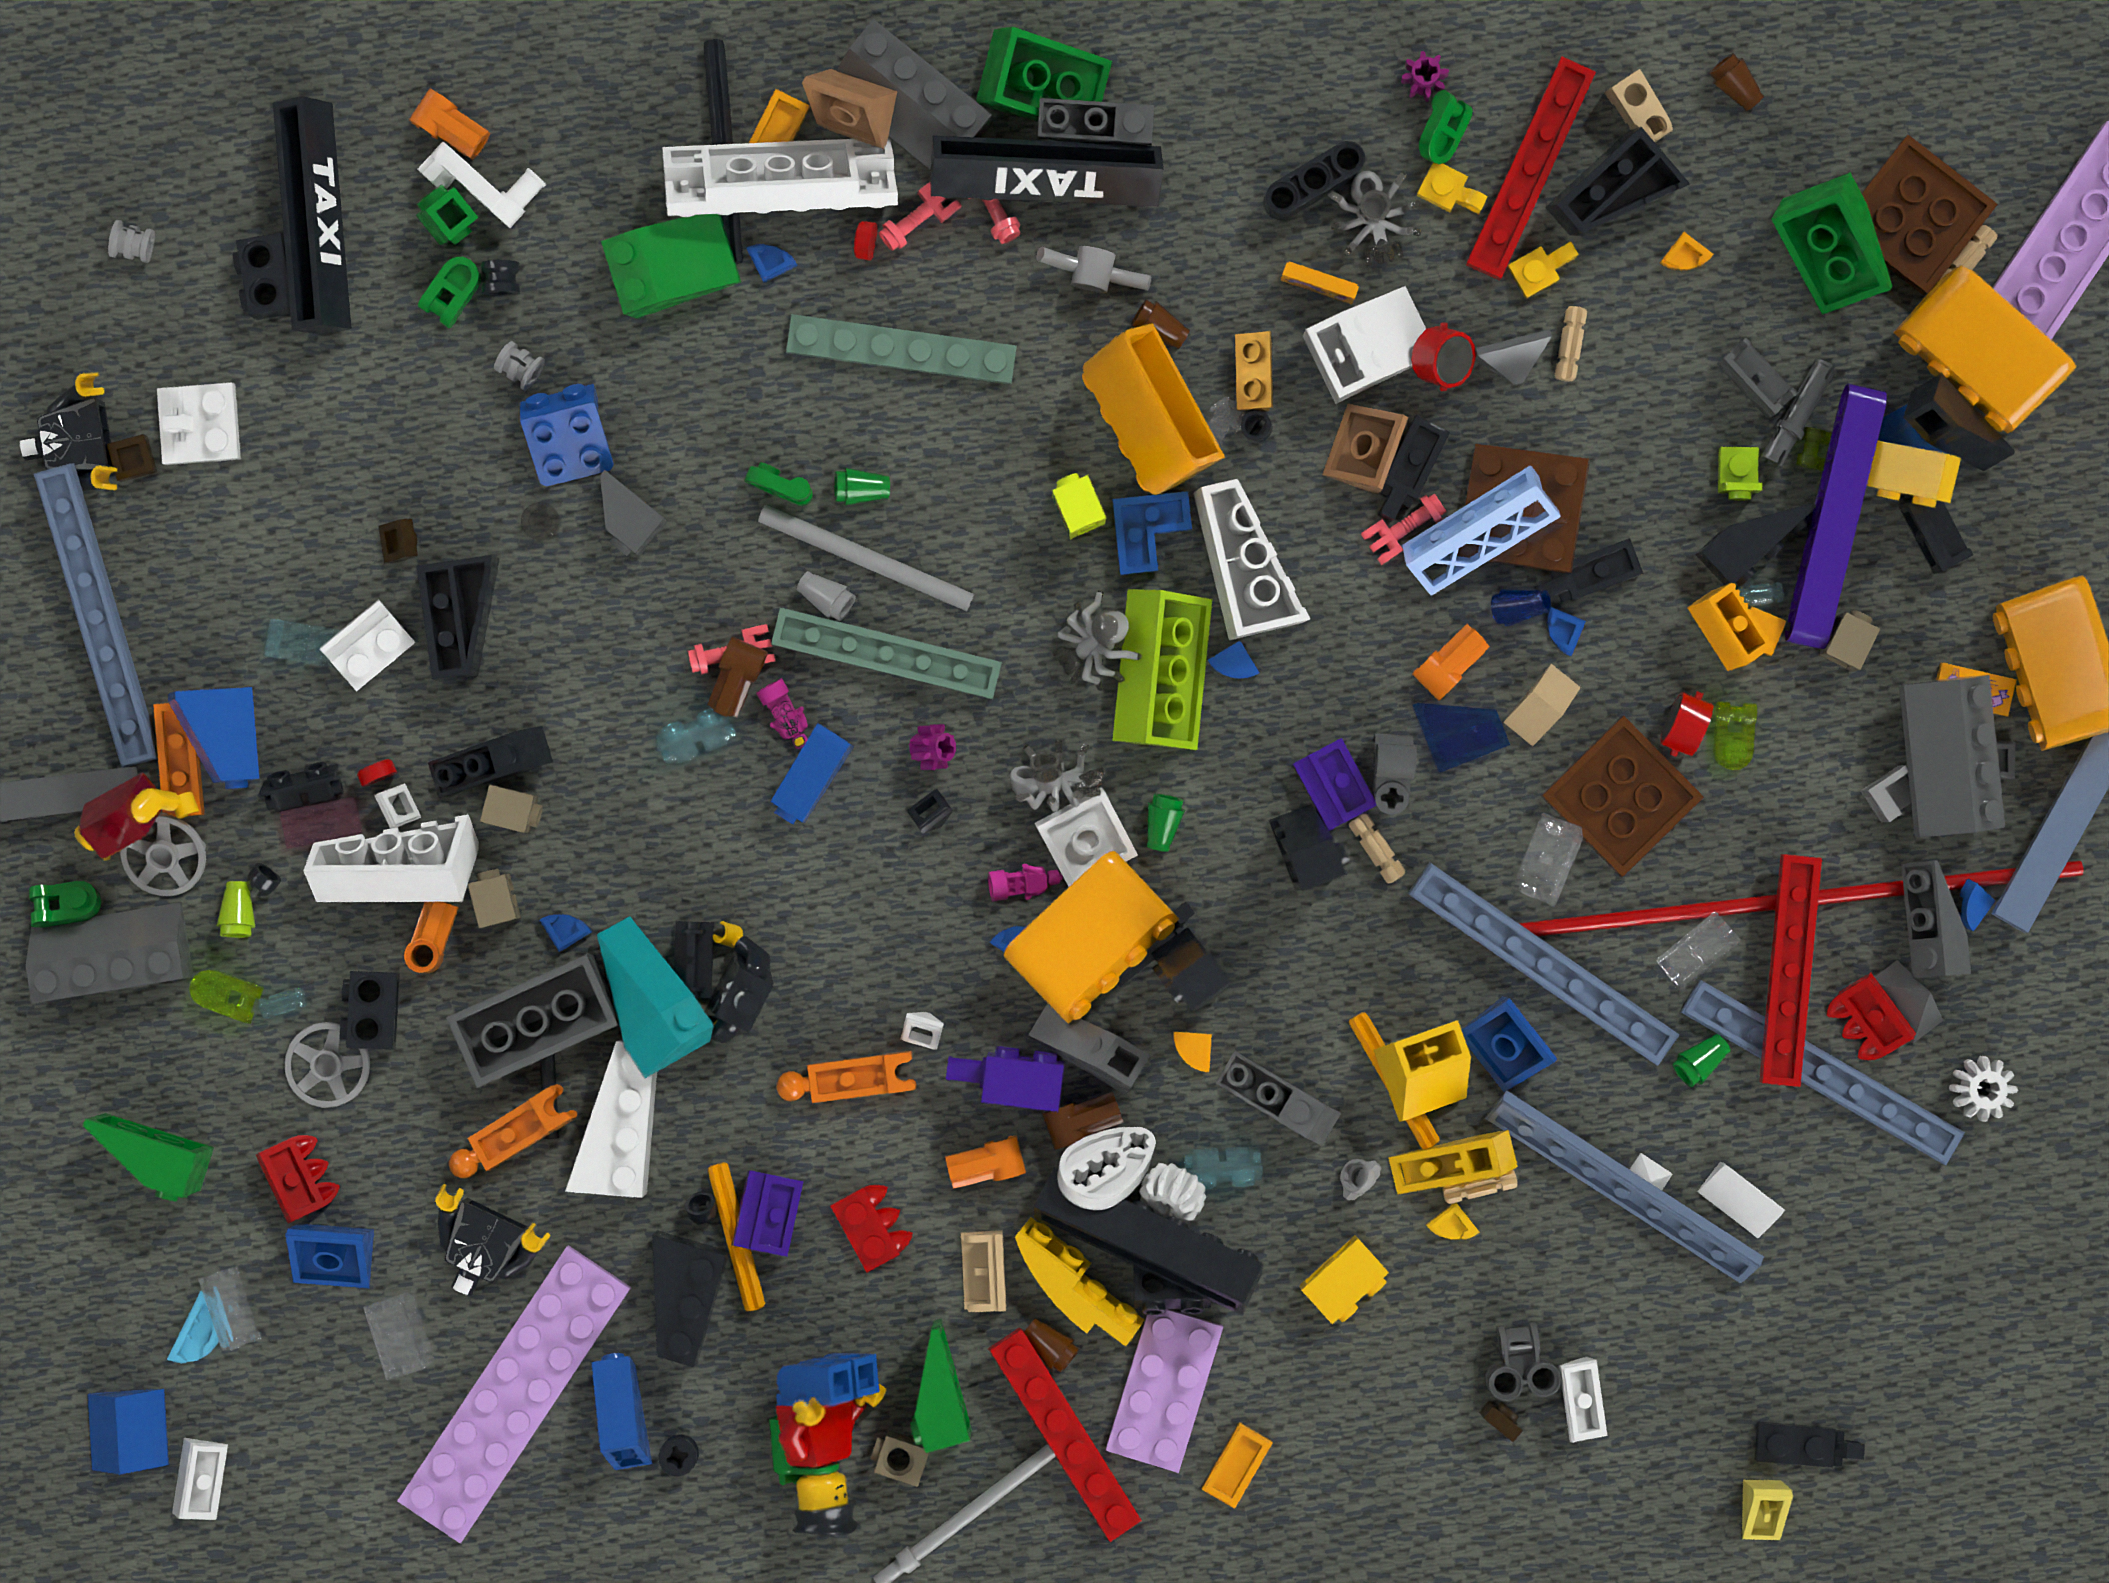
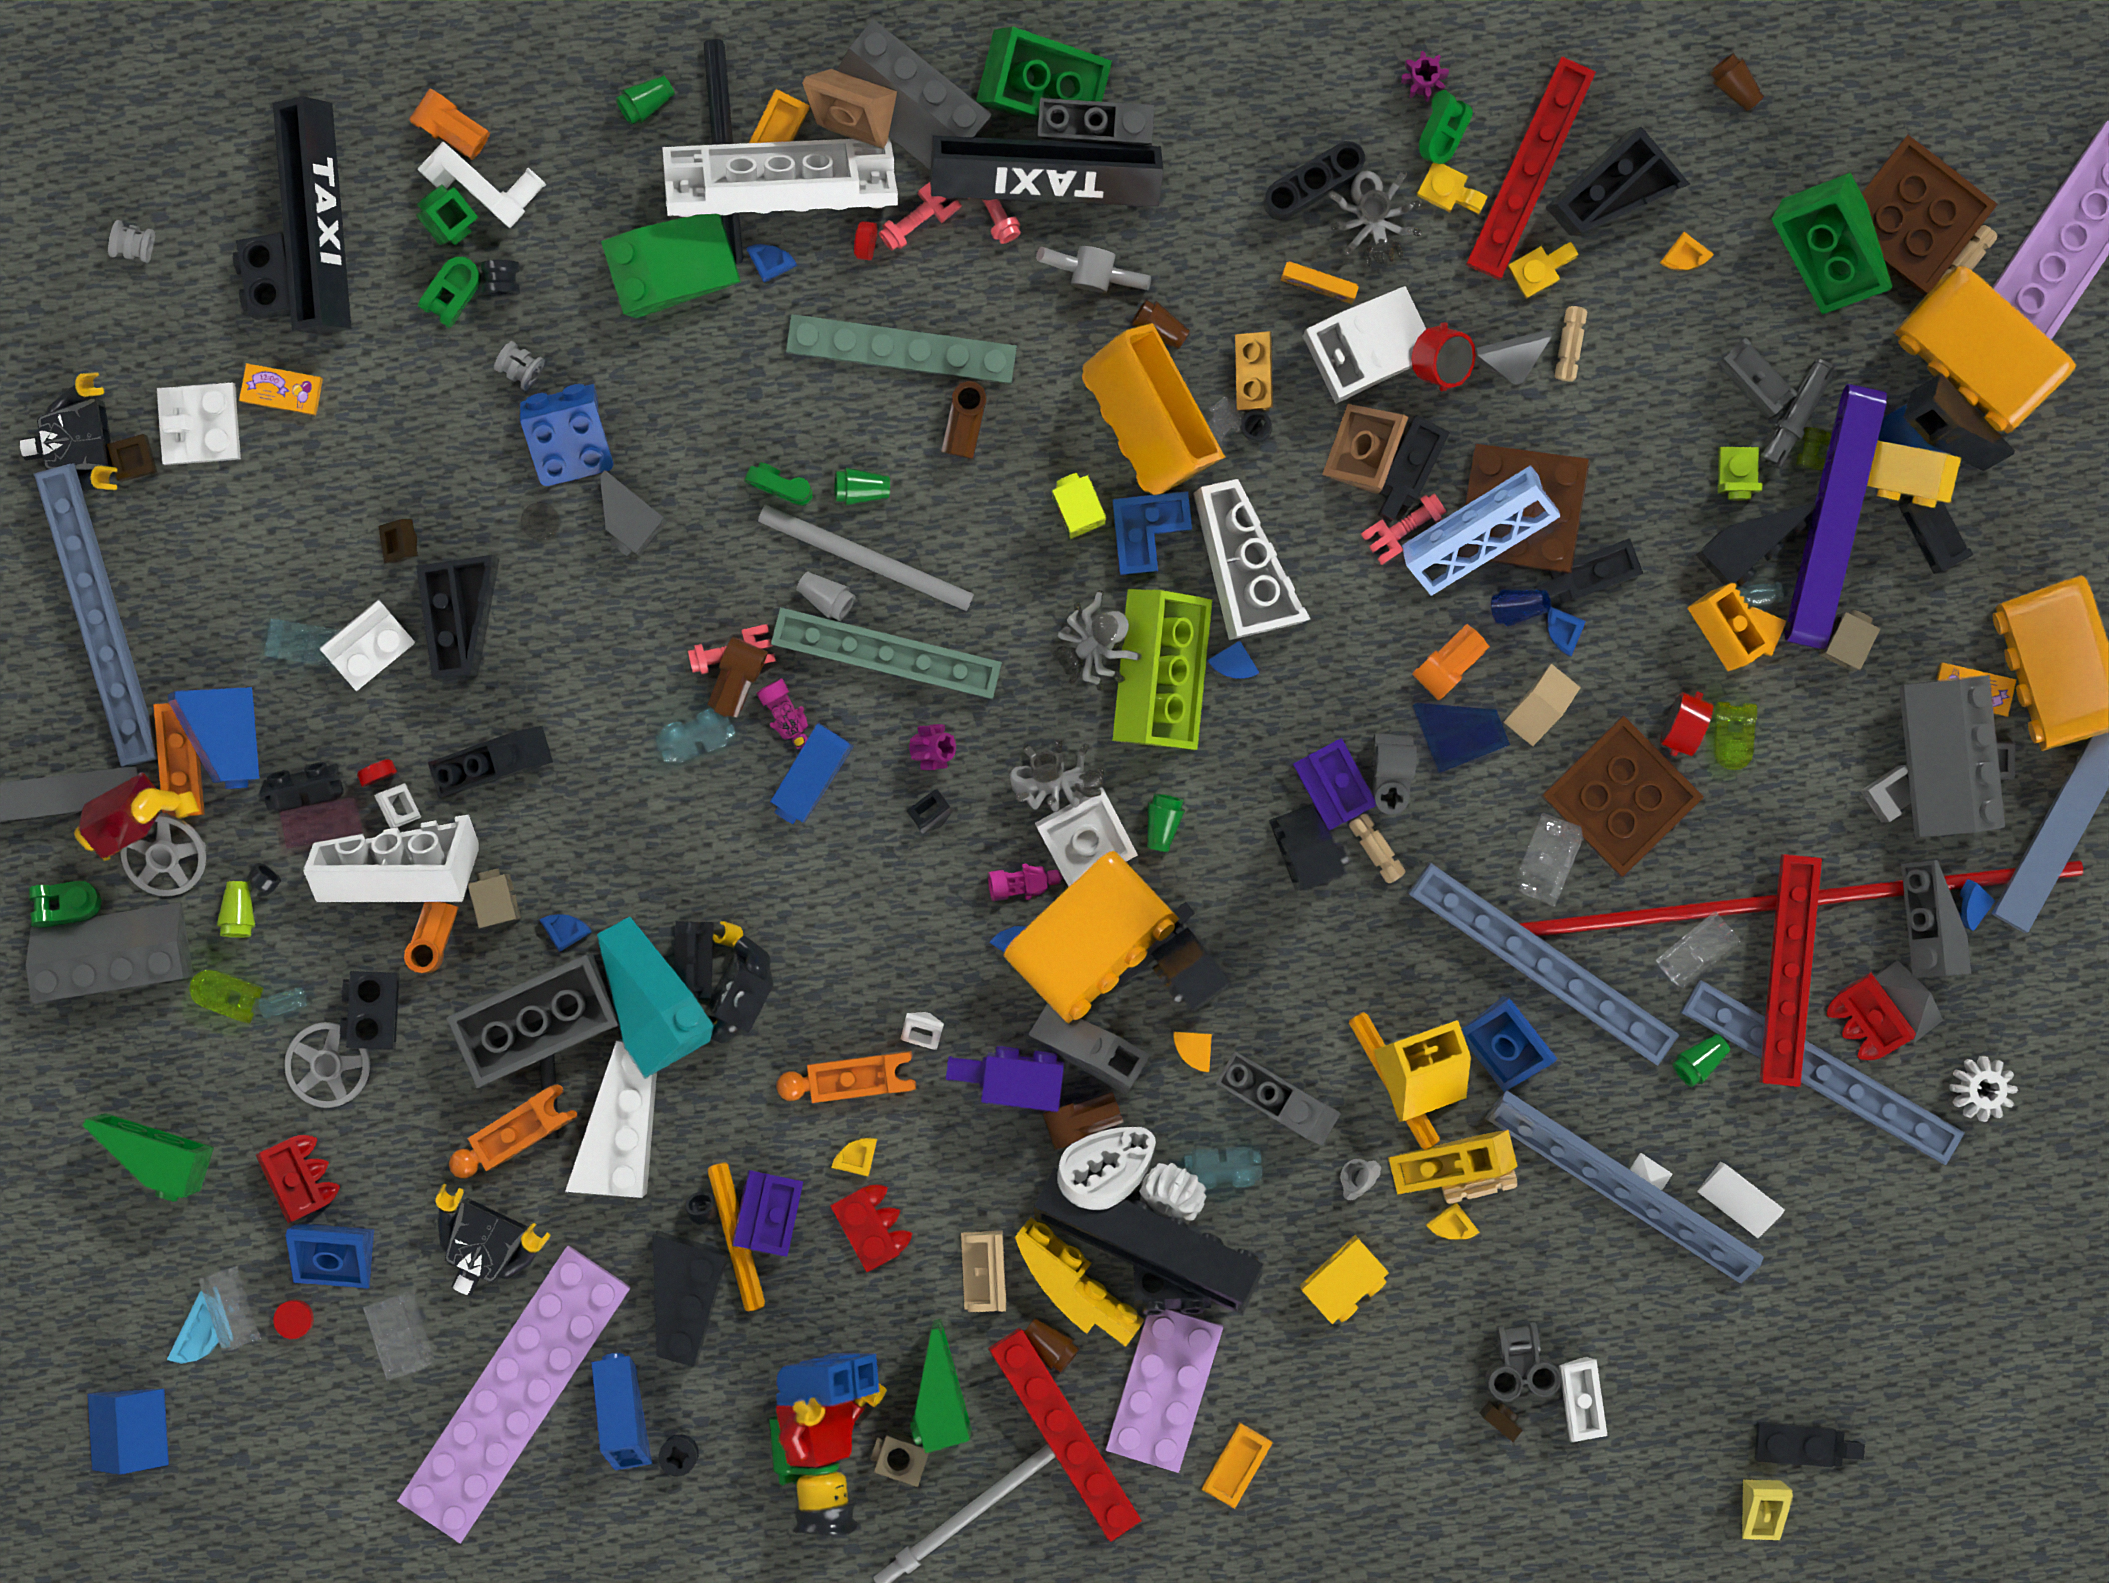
white slope [172,1438,228,1520] -> none
dark tan brick [480,785,543,833] -> none
orange piece [945,1135,1026,1189] -> none
tan leg [1604,69,1673,142] -> none
none -> light orange tile [239,363,323,416]
none -> red tile [273,1299,314,1339]
none -> green cone [615,75,675,125]
none -> yellow tile [831,1138,877,1176]
none -> reddish brown piece [941,381,986,459]

